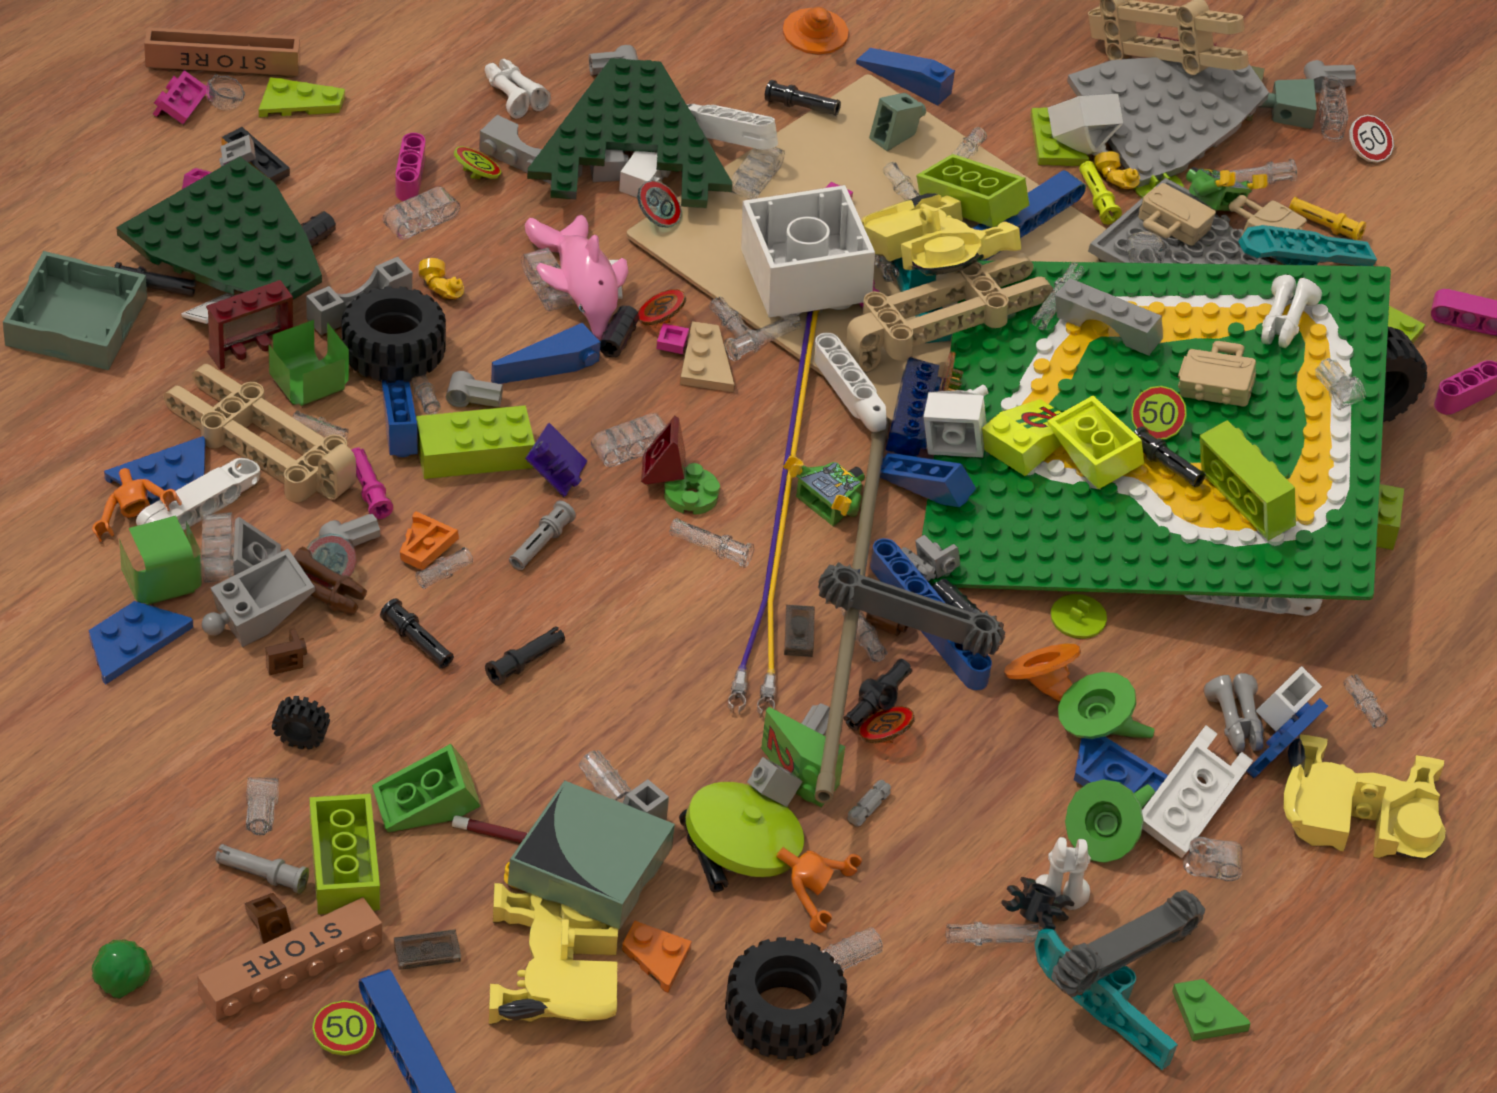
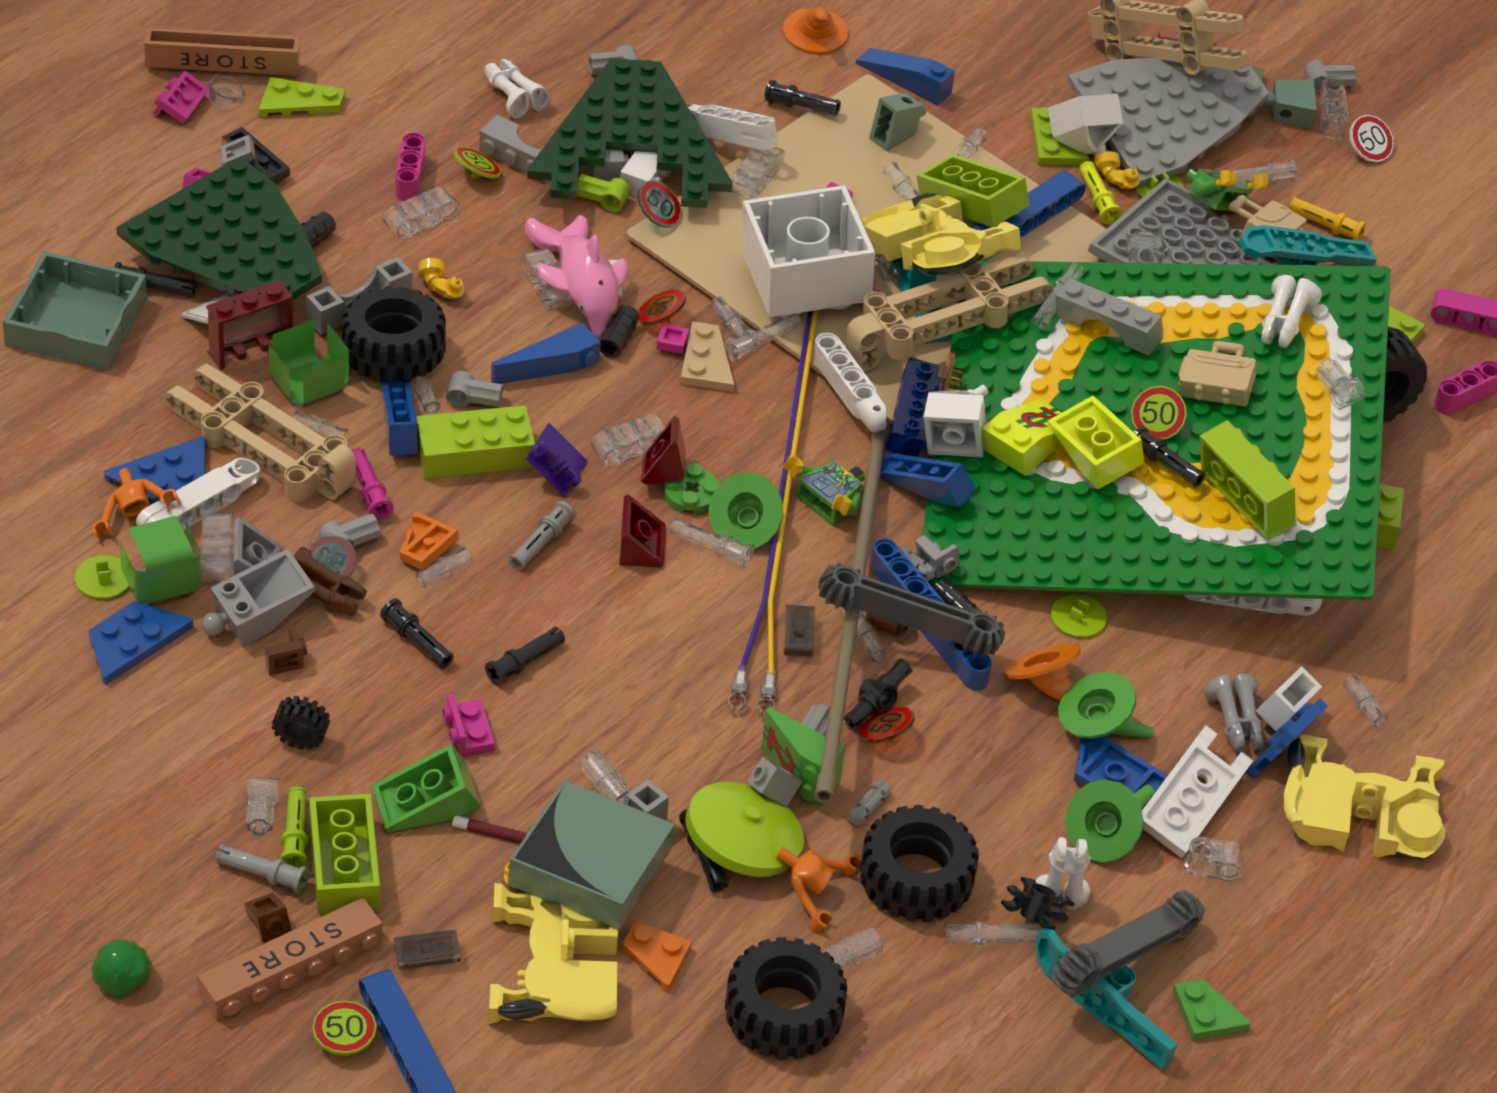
tan piece [1138,183,1216,246] -> none
none -> lime piece [75,555,129,600]
none -> lime pin [280,786,308,868]
none -> dark pink bracket [442,694,495,757]
none -> lime piece [577,174,631,212]
none -> dark red slope [619,494,666,568]
none -> bright green piece [709,472,783,550]
none -> black tyre [860,805,979,922]

